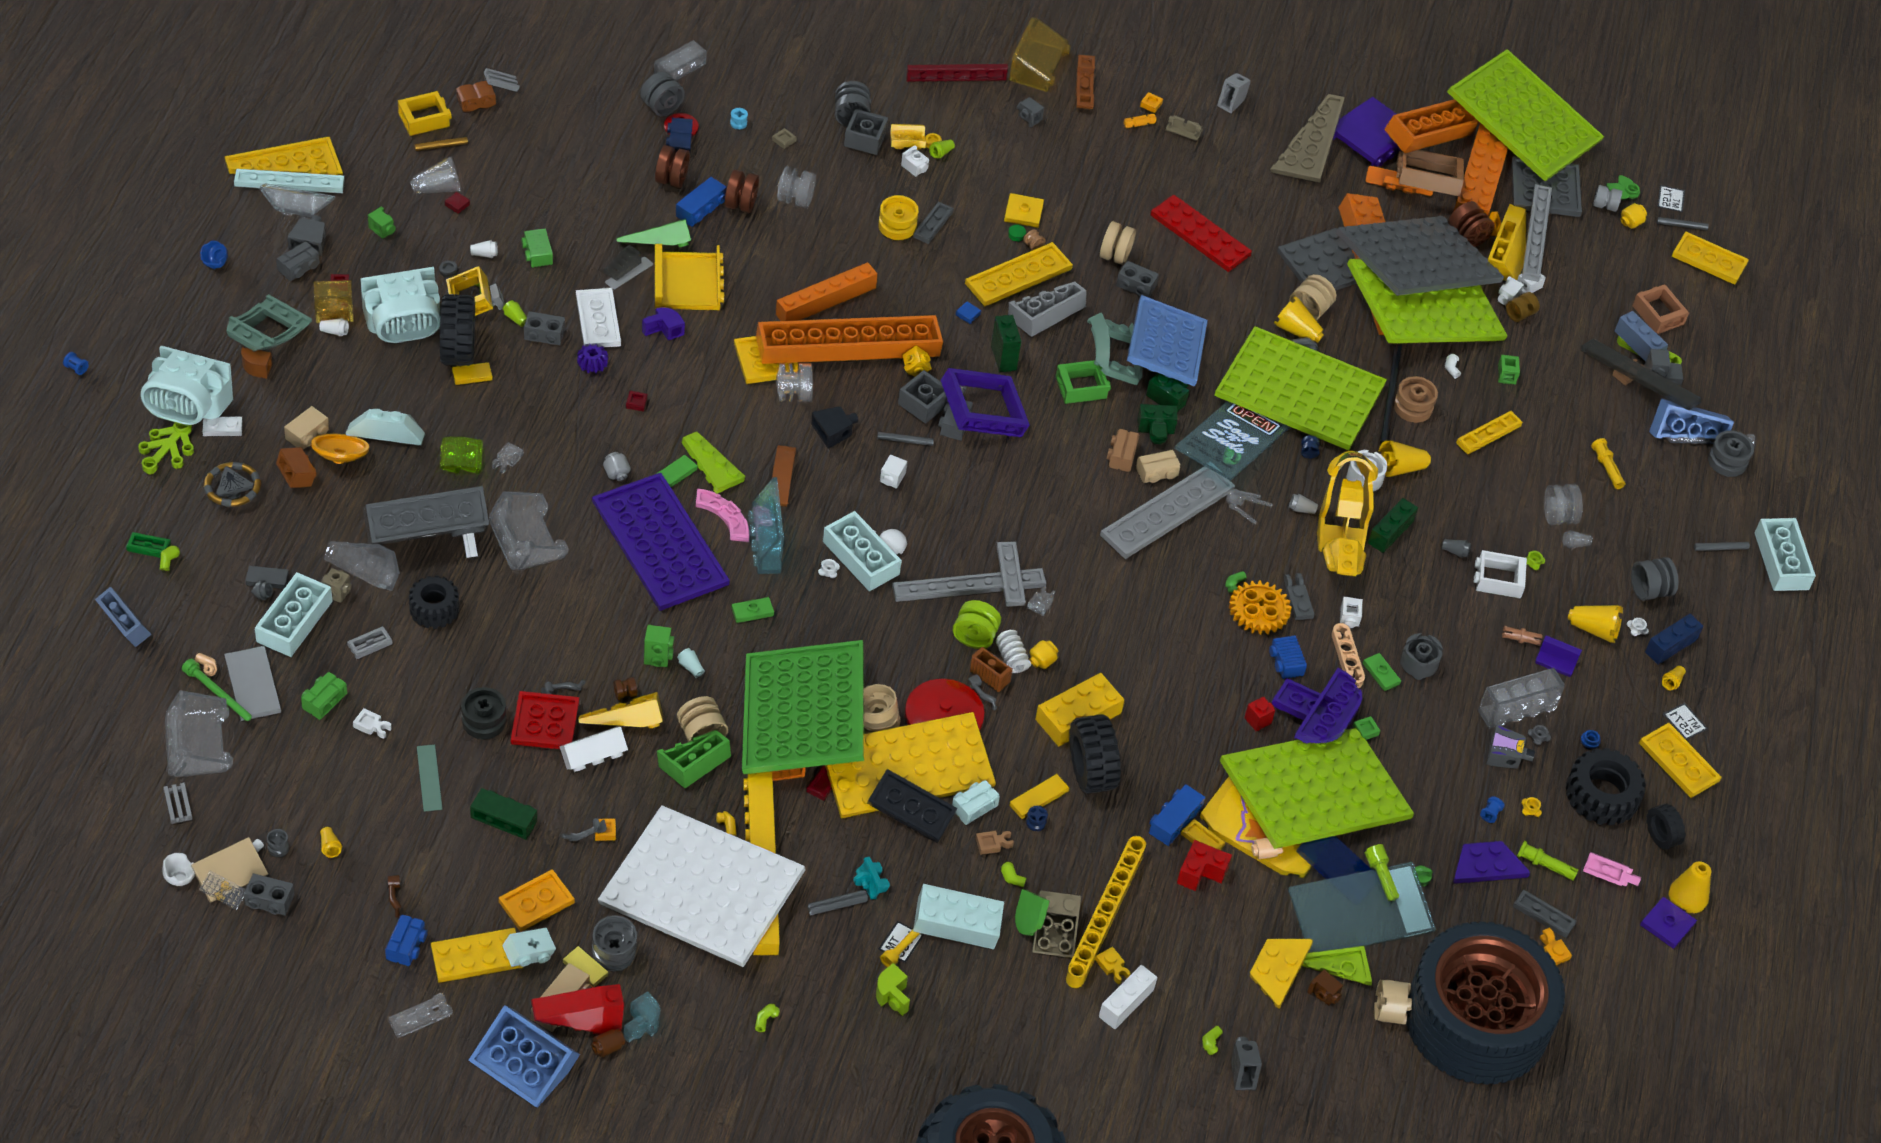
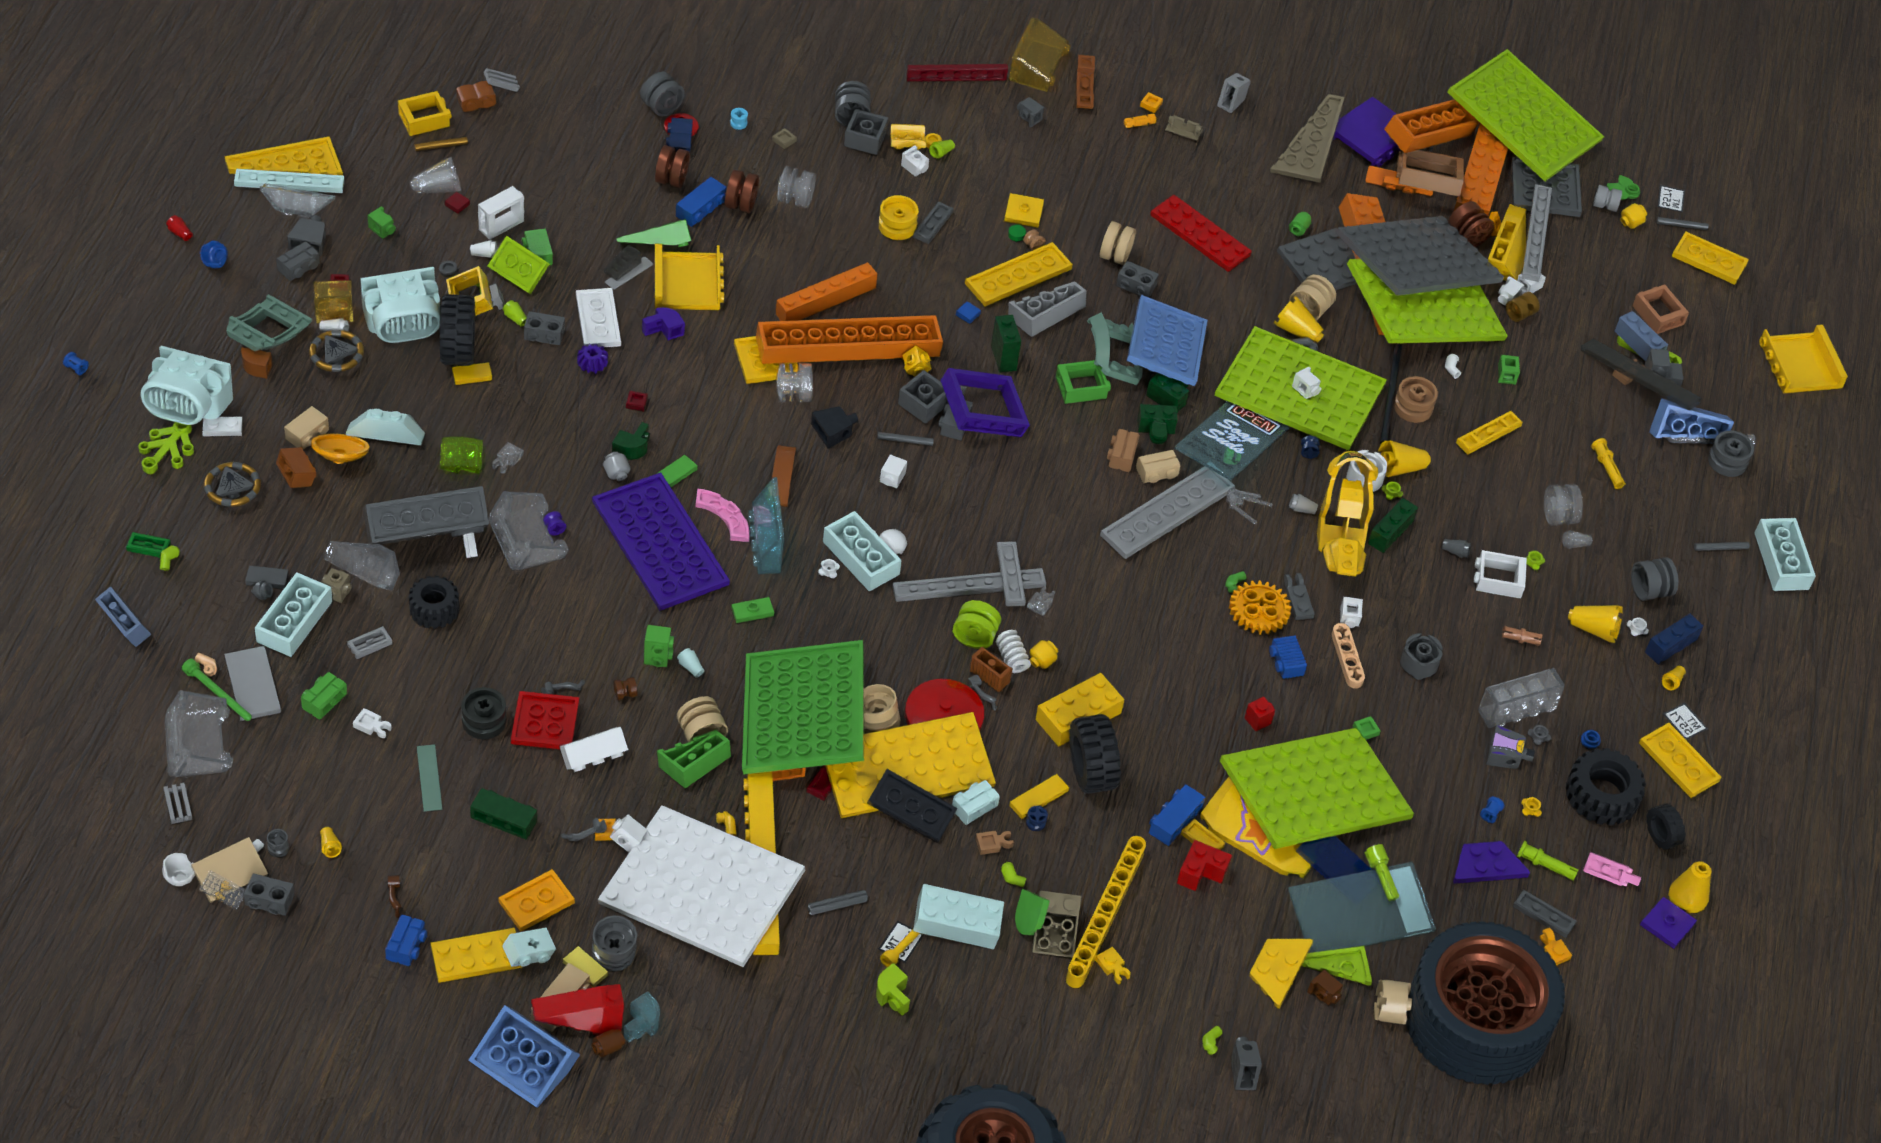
clear plate [388,993,453,1038] -> none
yellow wedge [578,692,663,728] -> none
clear brick [654,40,707,81] -> none
lime wing [682,431,745,494] -> none
lime arm [755,1004,780,1032] -> none
teal hips [853,857,890,899] -> none
white brick [1099,965,1157,1029] -> none
light nougat brick [1251,838,1283,860] -> none
dark purple plate [1272,668,1362,743] -> none
bright green plate [1363,653,1401,691] -> none
bright green tile [1412,866,1432,886] -> none
dark purple panel [1535,636,1582,677] -> none
none -> red cone [166,215,193,241]
none -> piece [309,330,364,372]
none -> white window [478,186,525,240]
none -> lime plate [487,236,550,294]
none -> dark purple wheel [543,511,566,536]
none -> white brick [610,815,647,852]
none -> dark green brick [612,422,650,460]
none -> bright green brick [1289,212,1311,236]
none -> white brick [1292,367,1321,399]
none -> lime plate [1382,482,1403,500]
none -> yellow panel [1759,325,1848,393]

